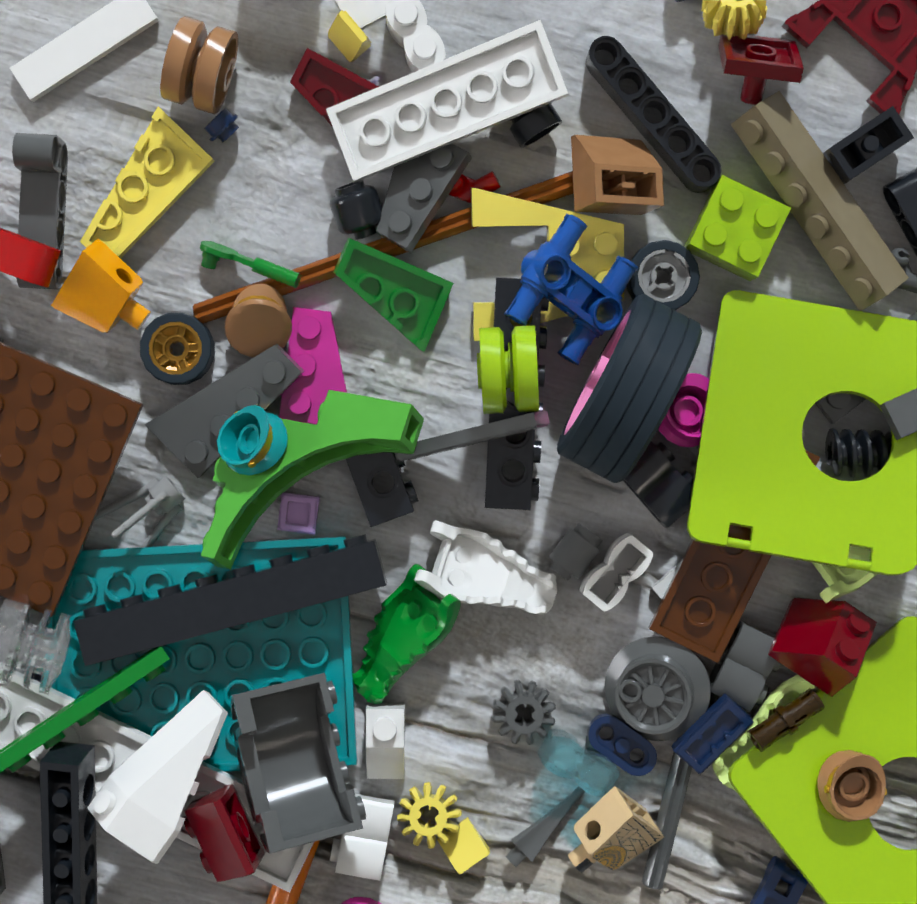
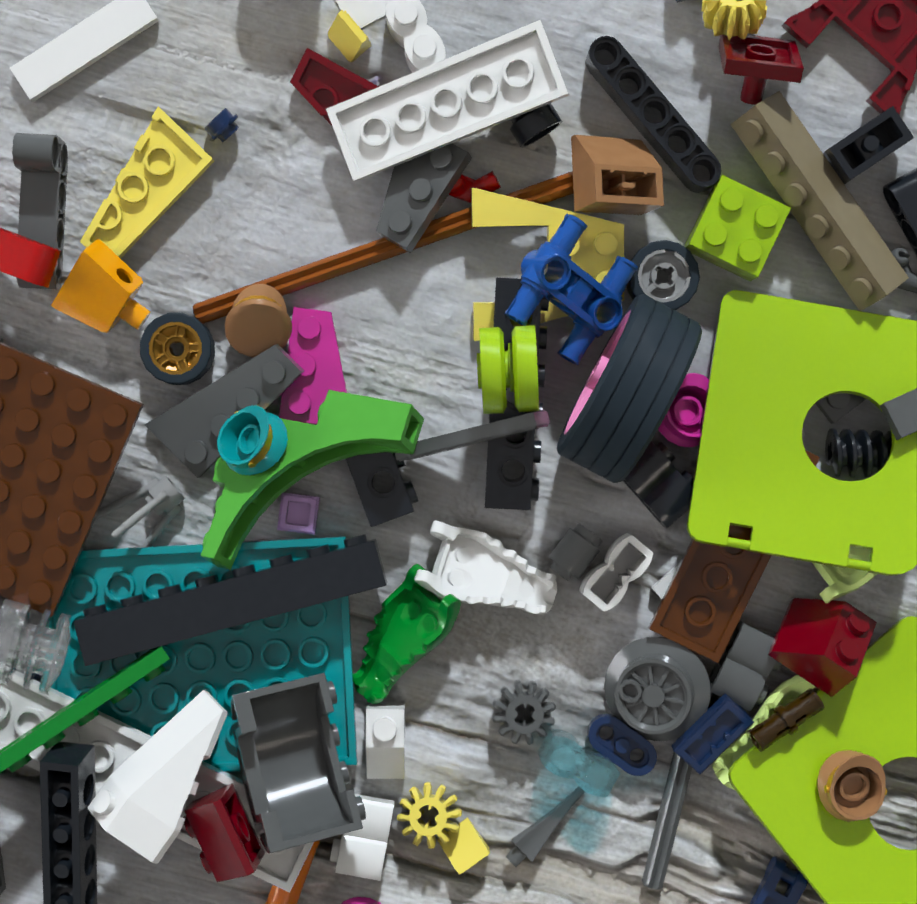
medium nougat wheel [160,16,238,115] -> none
green piece [200,241,301,288] -> none
black head [330,180,383,240] -> none
green wing [333,238,454,352] -> none
tan torso [568,786,664,873] -> none

